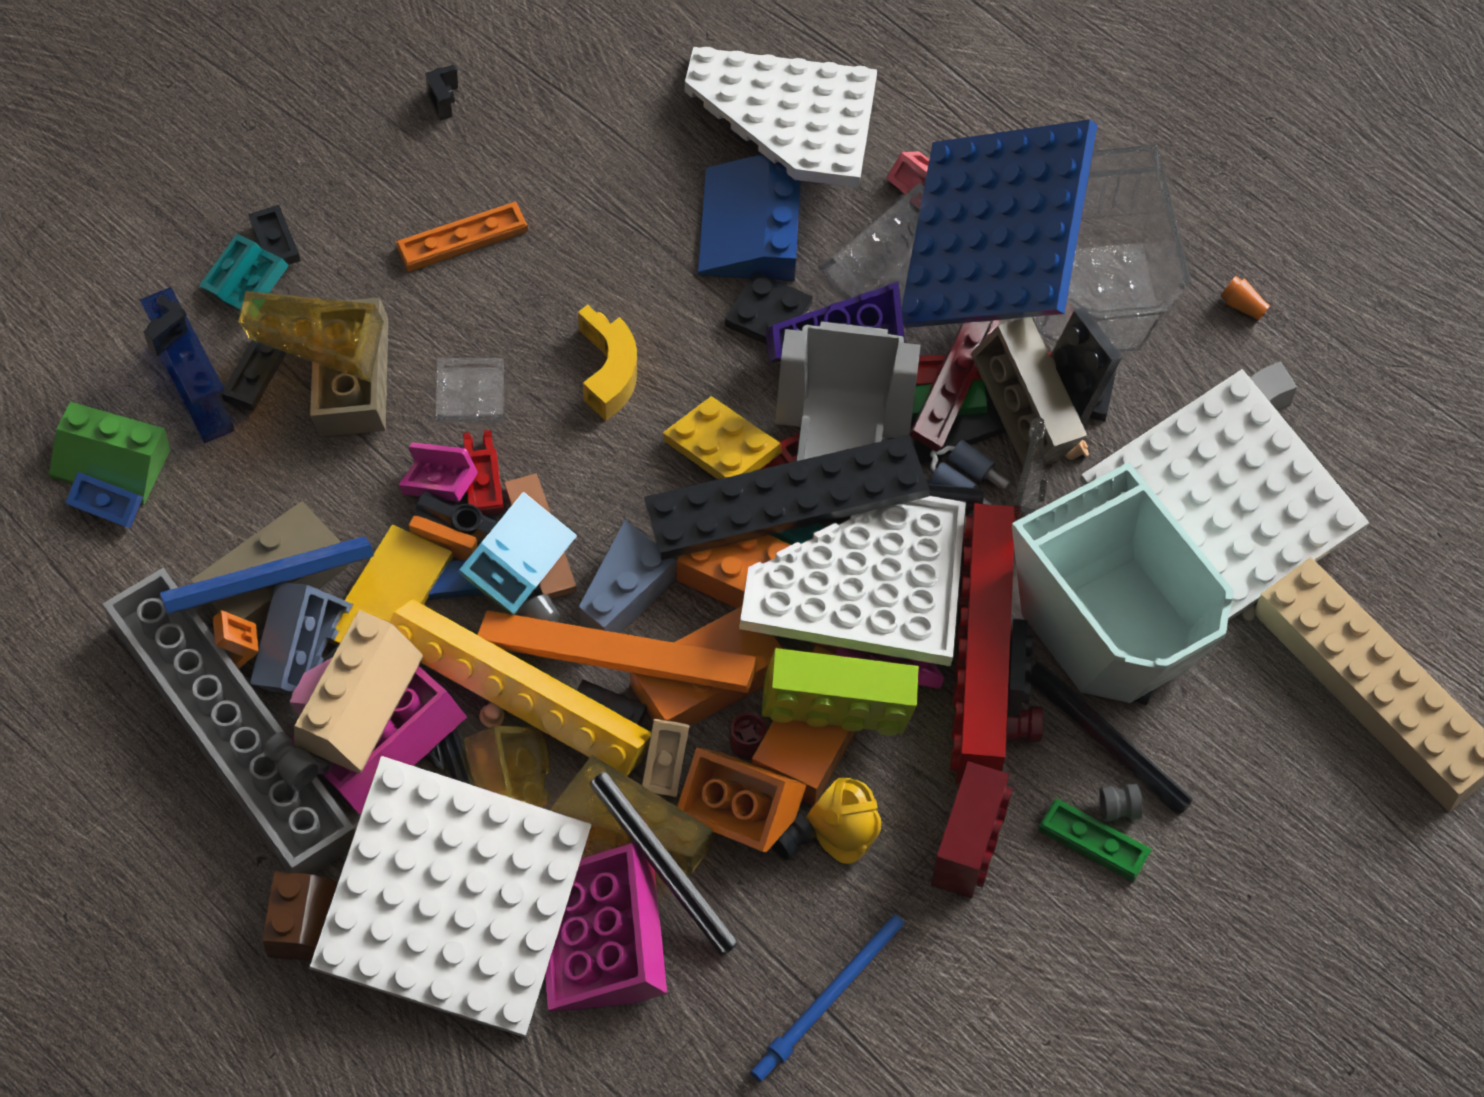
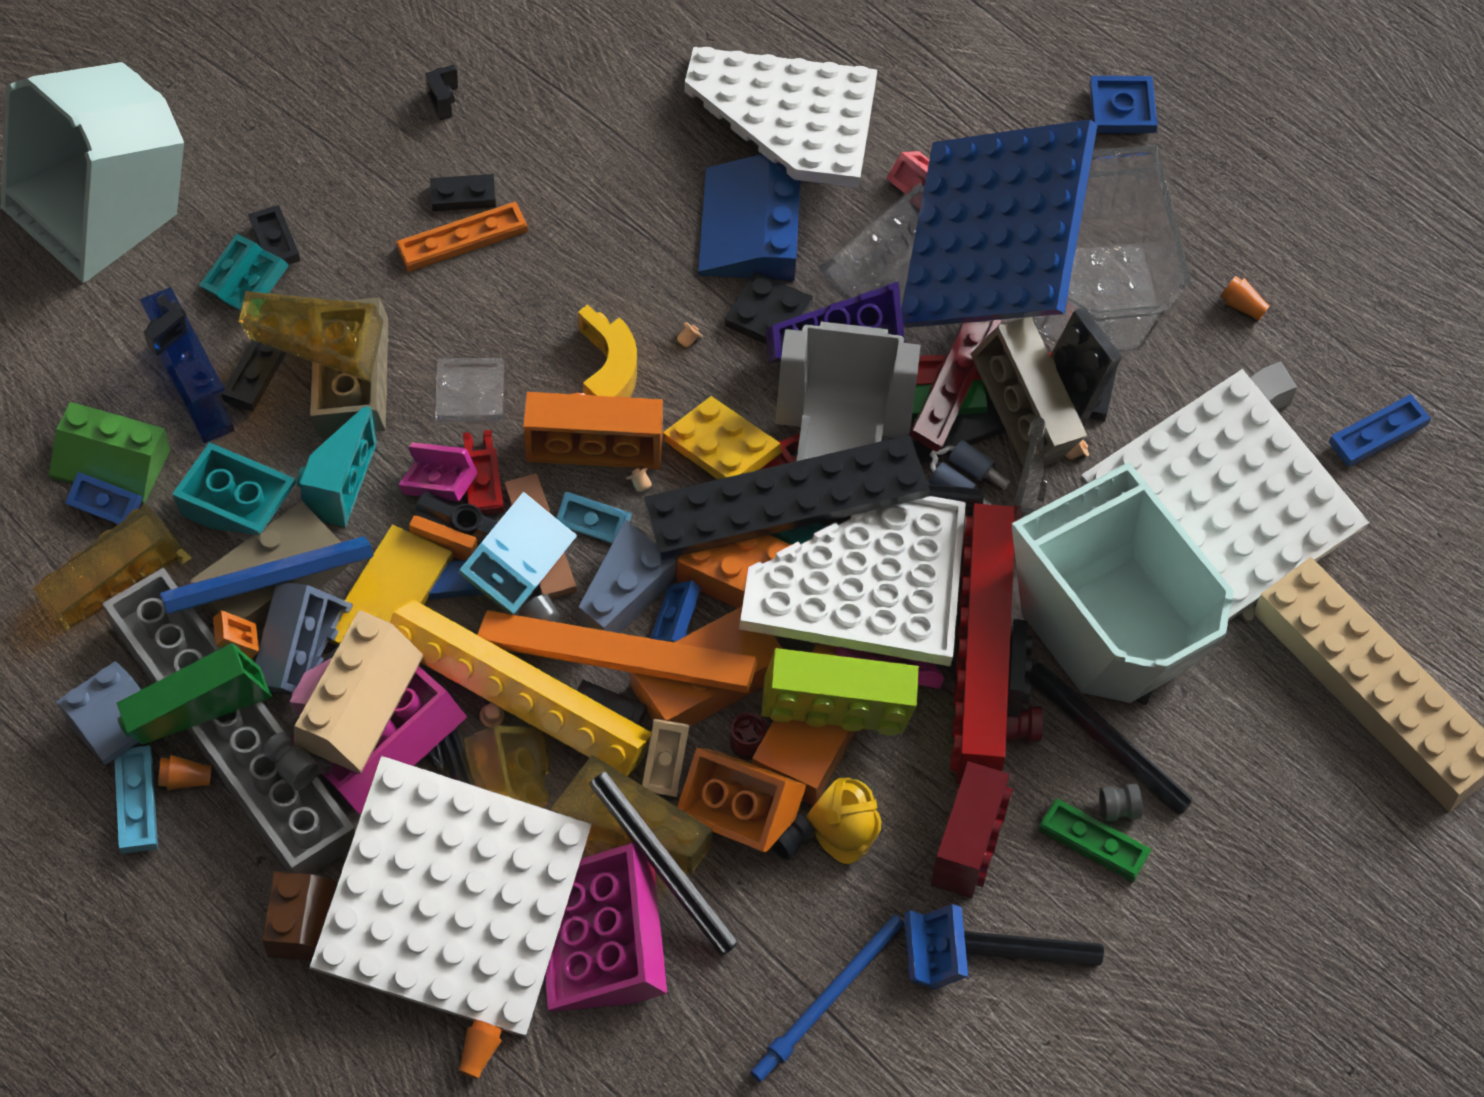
none -> light aqua windscreen [1,62,184,283]
none -> clear yellow wedge [33,504,192,630]
none -> sand blue slope [56,661,141,765]
none -> medium azure plate [114,745,158,854]
none -> green slope [116,643,272,744]
none -> orange cone [158,755,212,790]
none -> teal slope [172,442,297,535]
none -> teal slope [297,406,377,527]
none -> black plate [430,174,496,211]
none -> orange cone [458,1019,502,1079]
none -> orange brick [523,392,663,469]
none -> medium azure slope [556,492,632,544]
none -> light nougat piece [626,467,652,493]
none -> blue plate [650,580,701,643]
none -> light nougat piece [677,322,703,348]
none -> blue bracket [904,904,968,990]
none -> black axle [964,931,1104,966]
none -> blue plate [1089,76,1158,133]
none -> blue plate [1329,394,1431,467]

